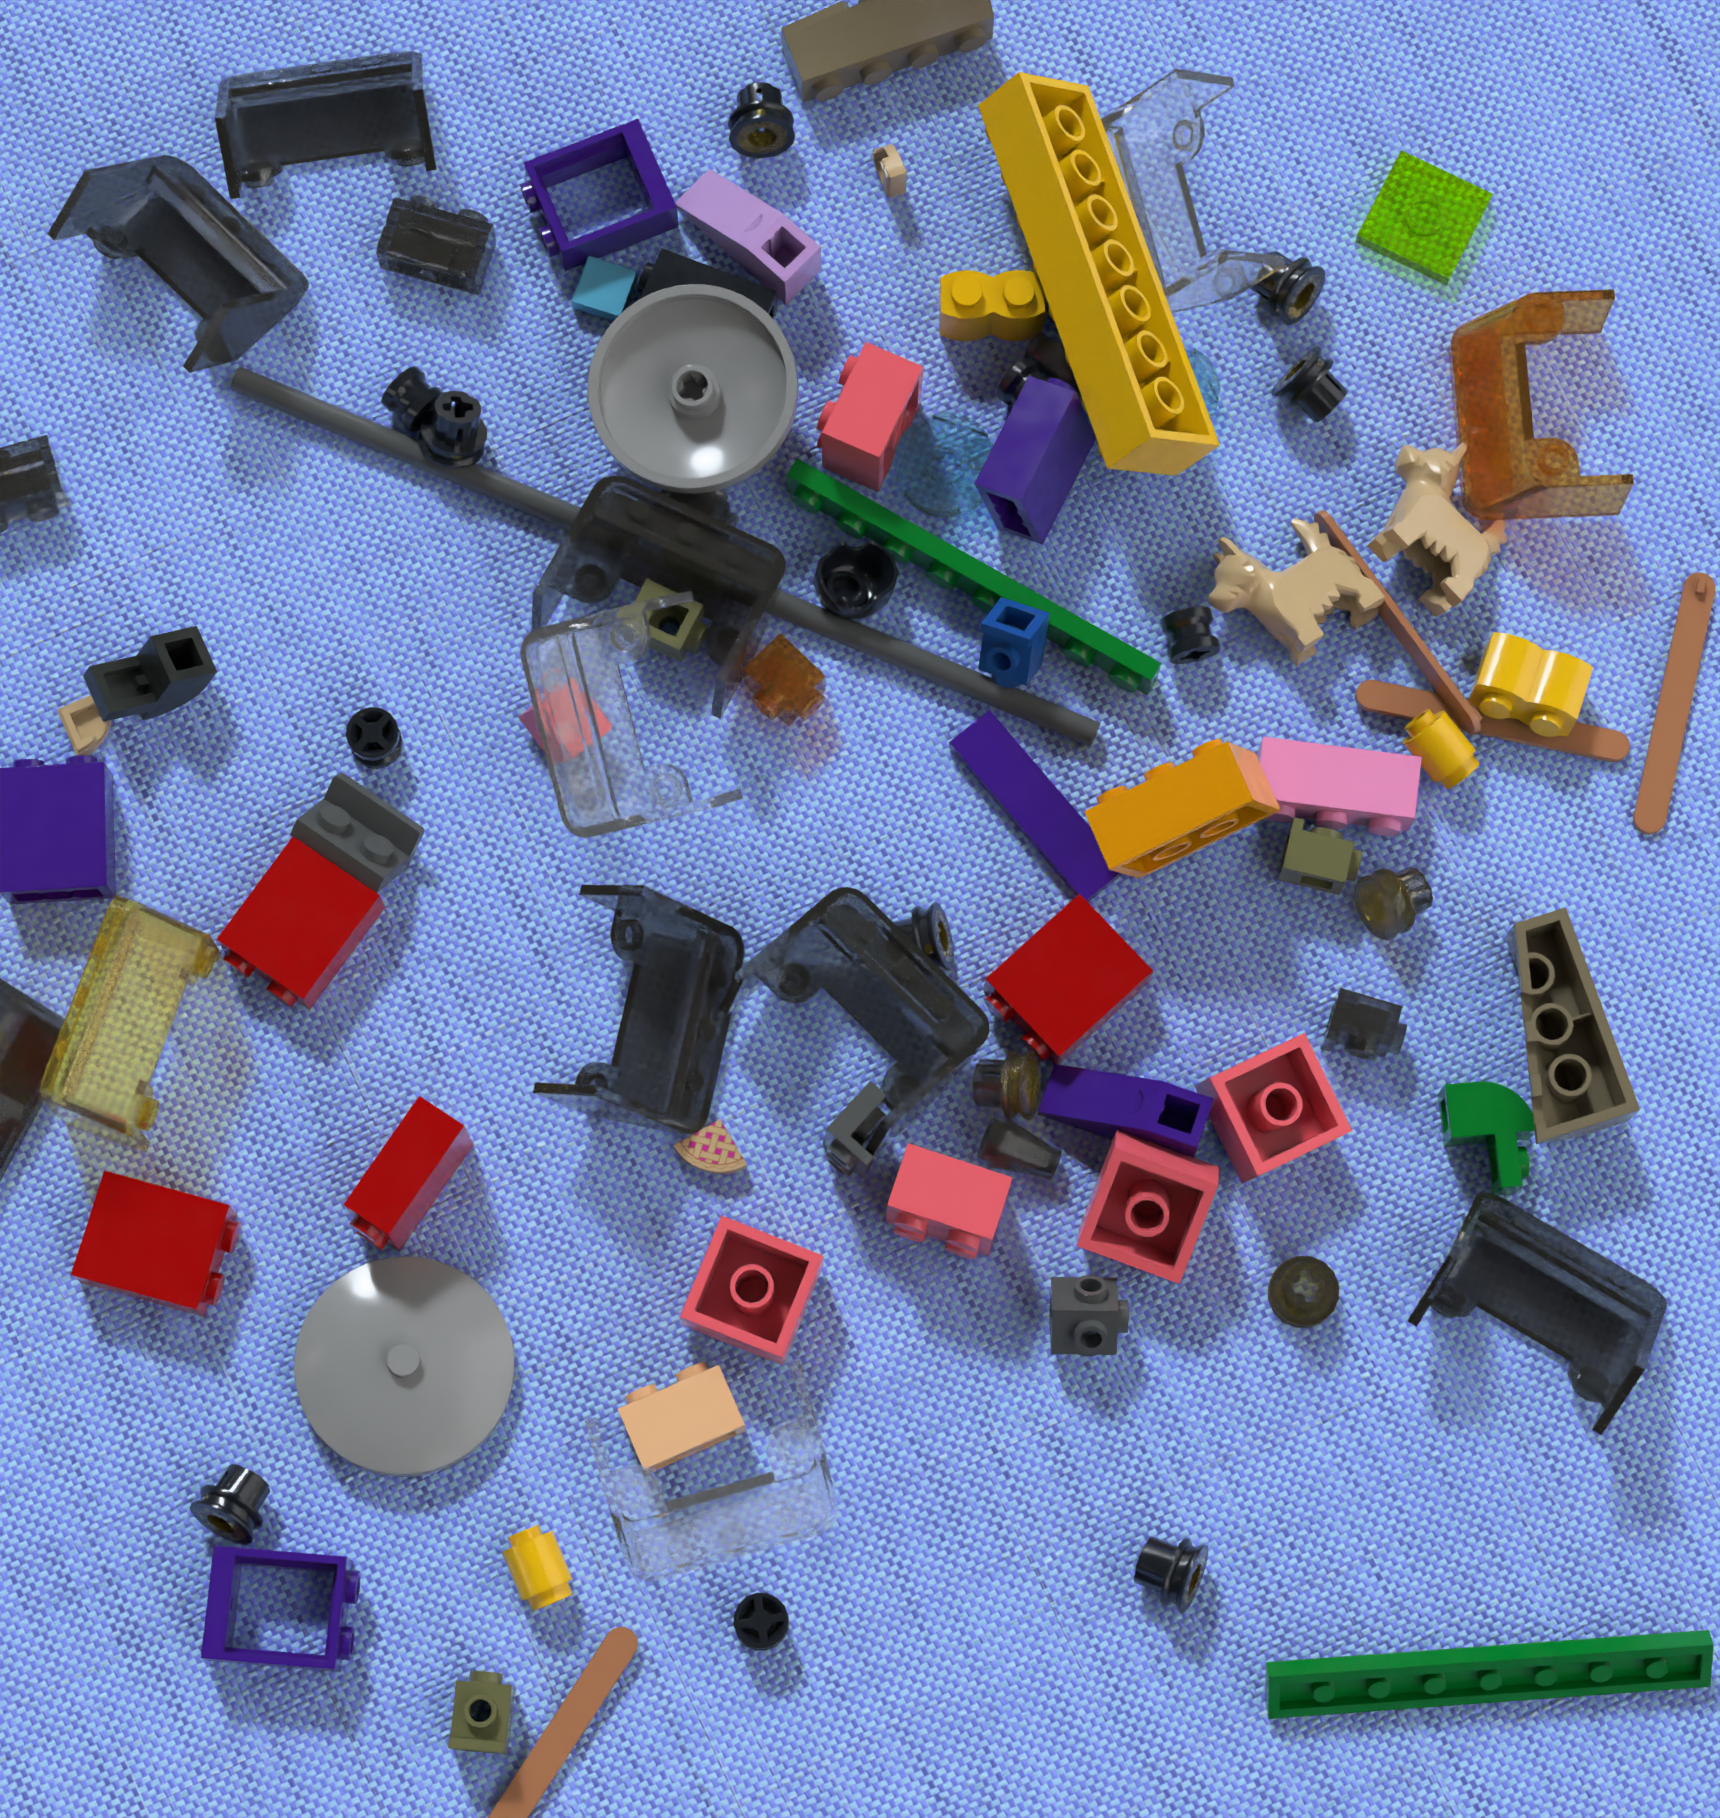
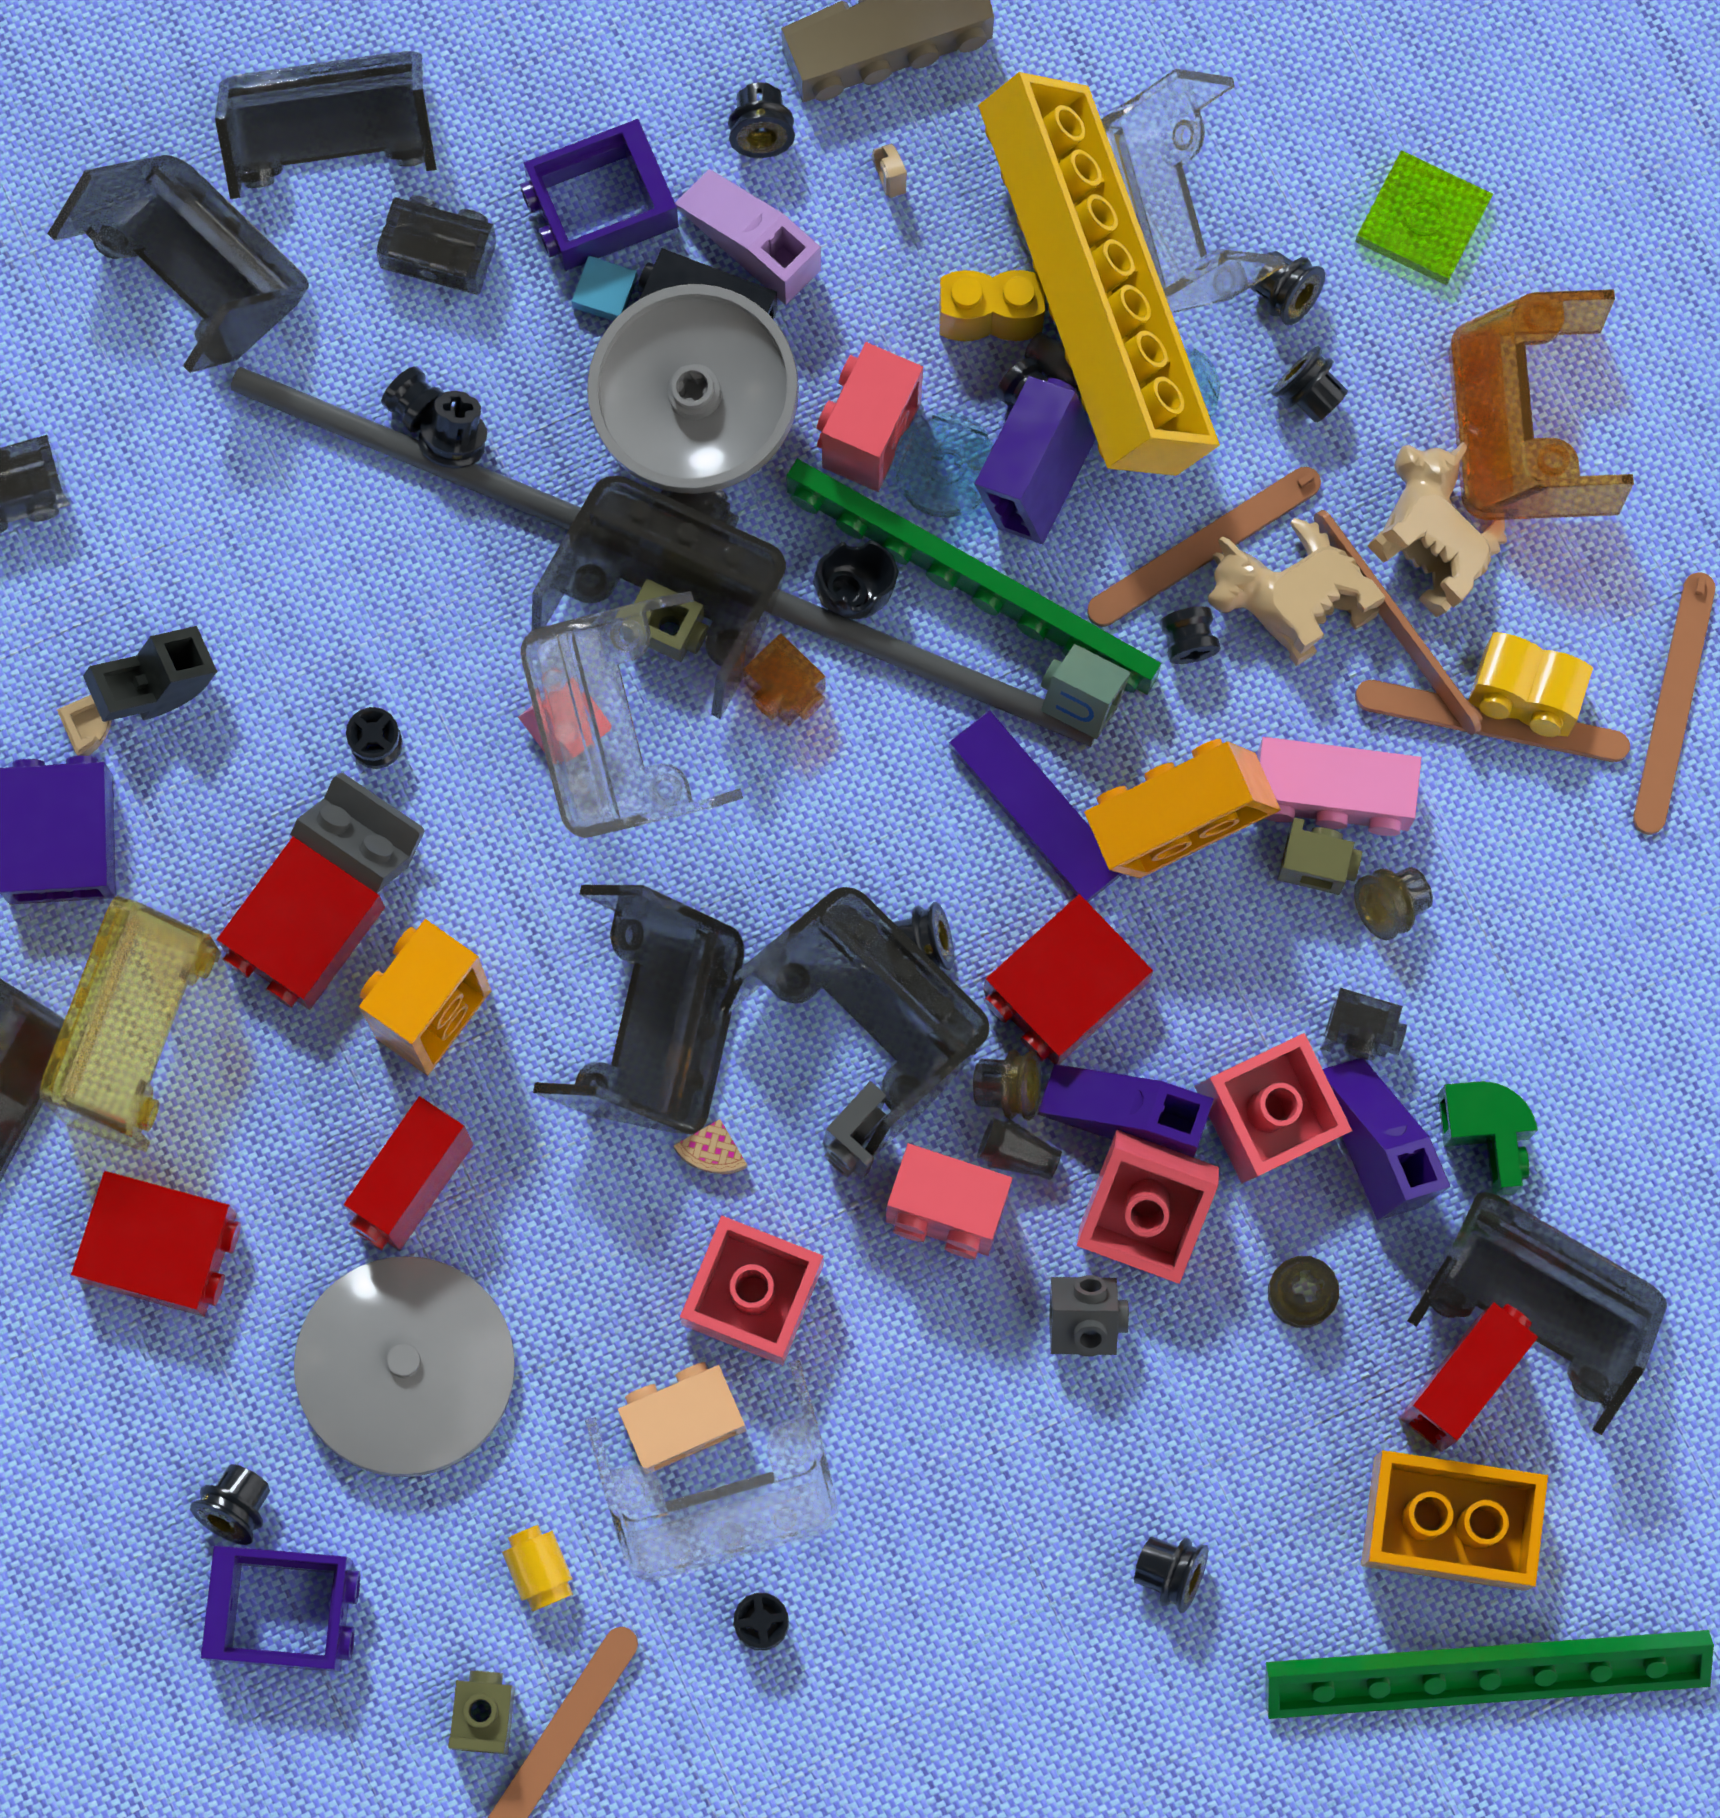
blue brick [978,597,1050,688] -> none
yellow brick [1402,709,1480,789] -> none
dark tan wedge [1505,907,1640,1144] -> none
none -> light orange brick [359,919,492,1076]
none -> sand green brick [1041,644,1131,739]
none -> nougat piece [1087,467,1321,627]
none -> dark purple slope [1323,1057,1451,1221]
none -> light orange brick [1361,1450,1548,1591]
none -> red brick [1398,1302,1538,1452]

